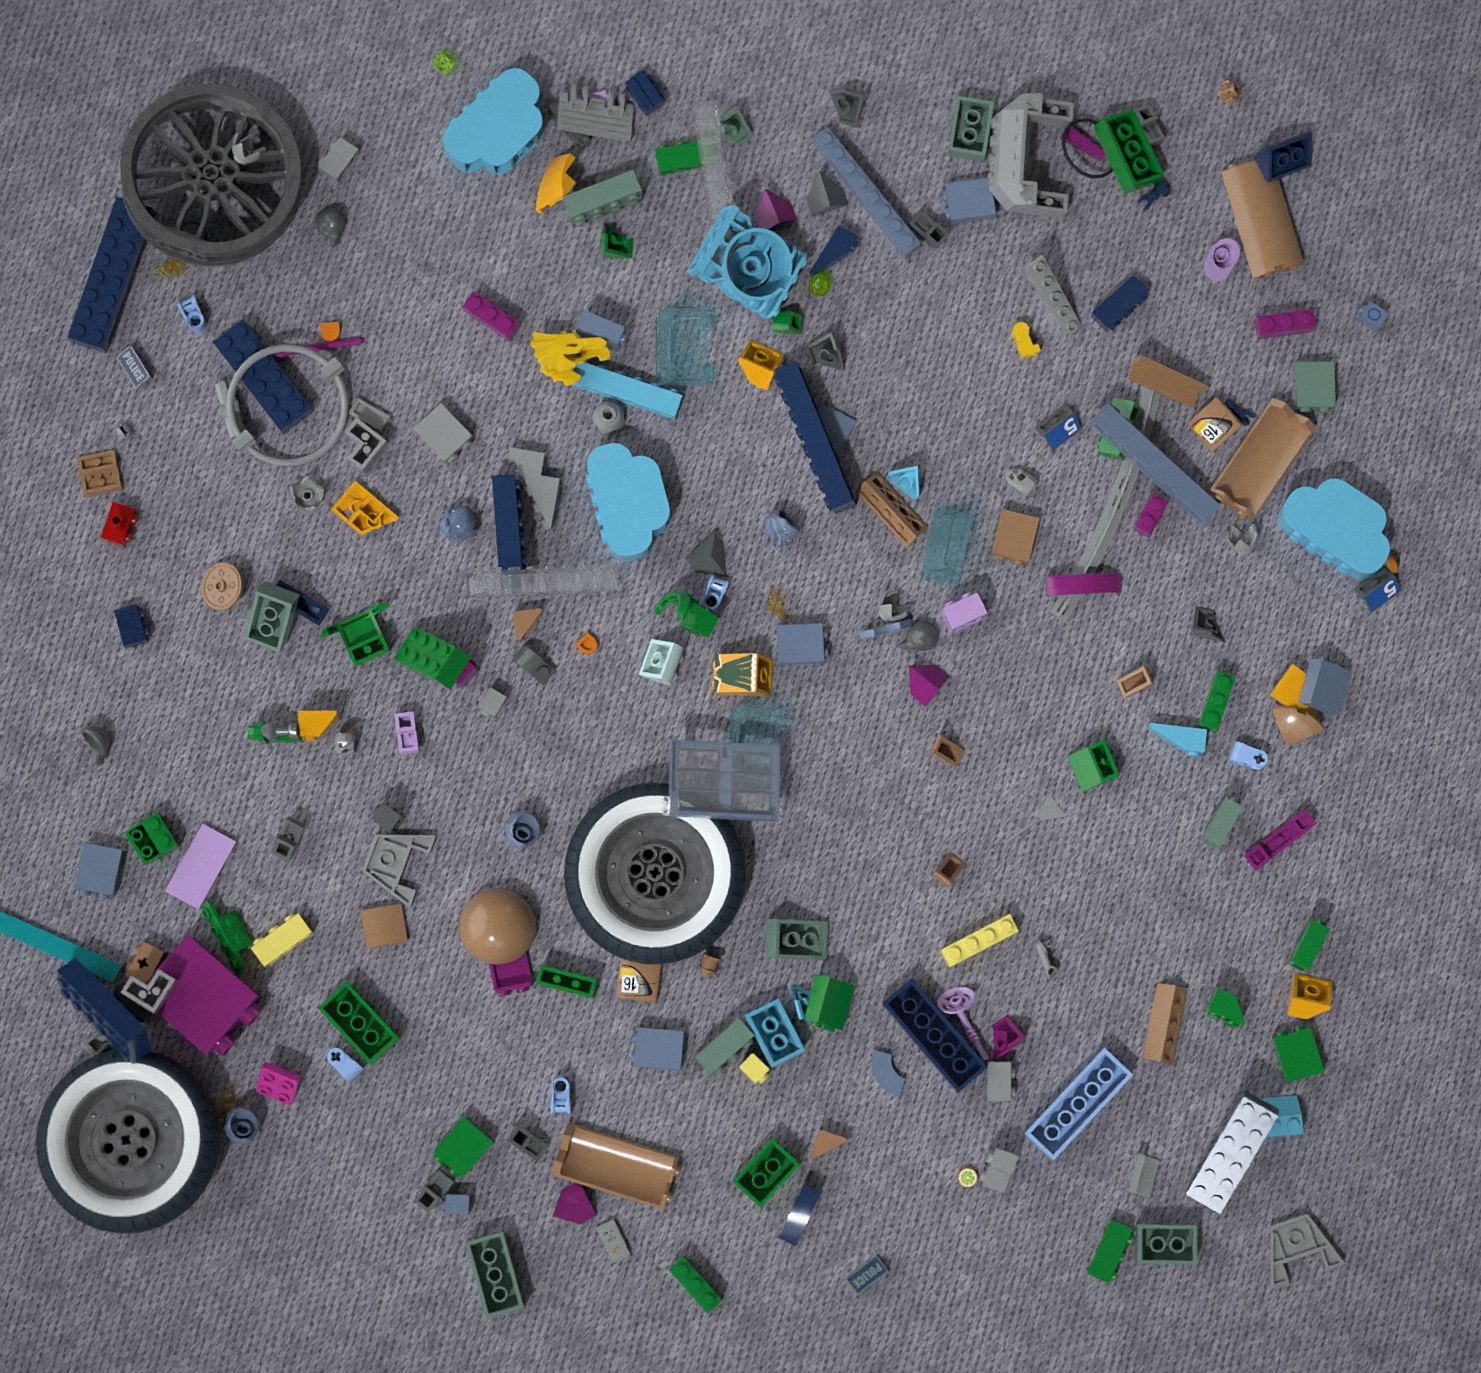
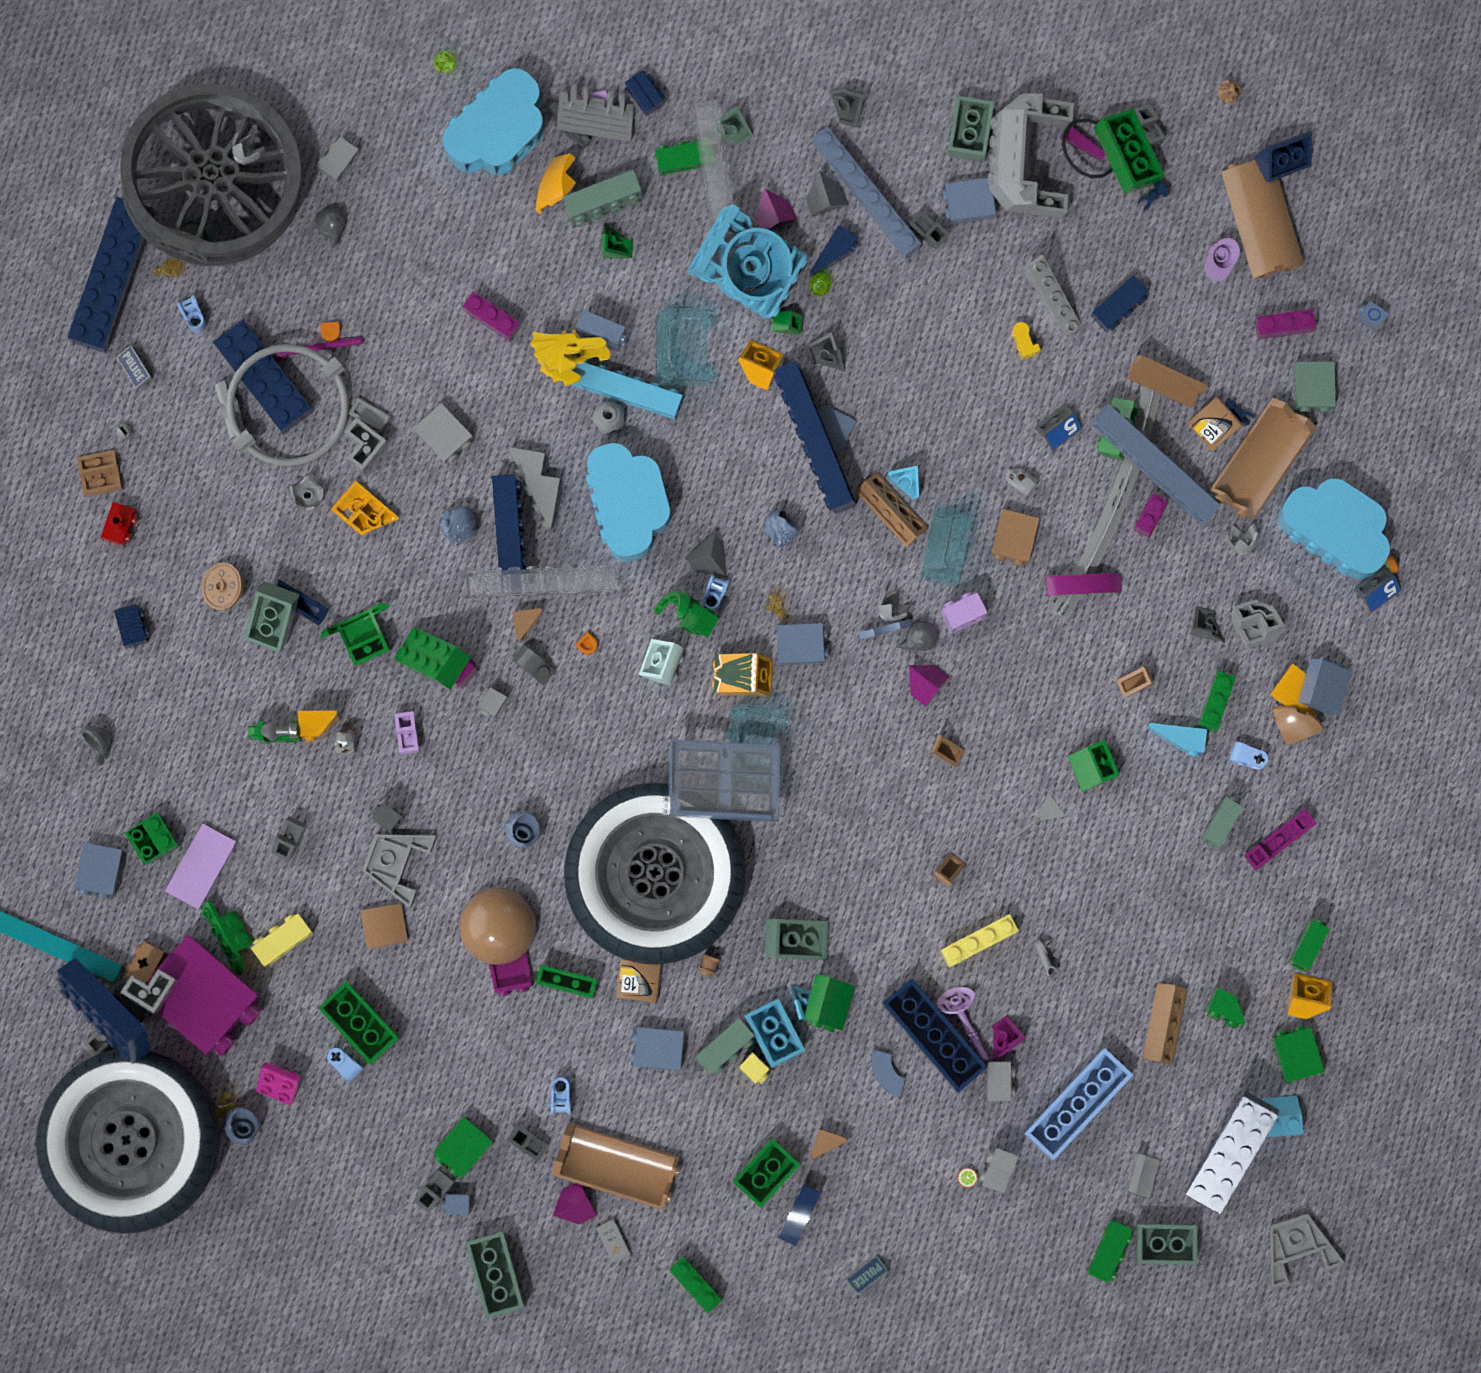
none -> light grey brick [1232,600,1284,649]

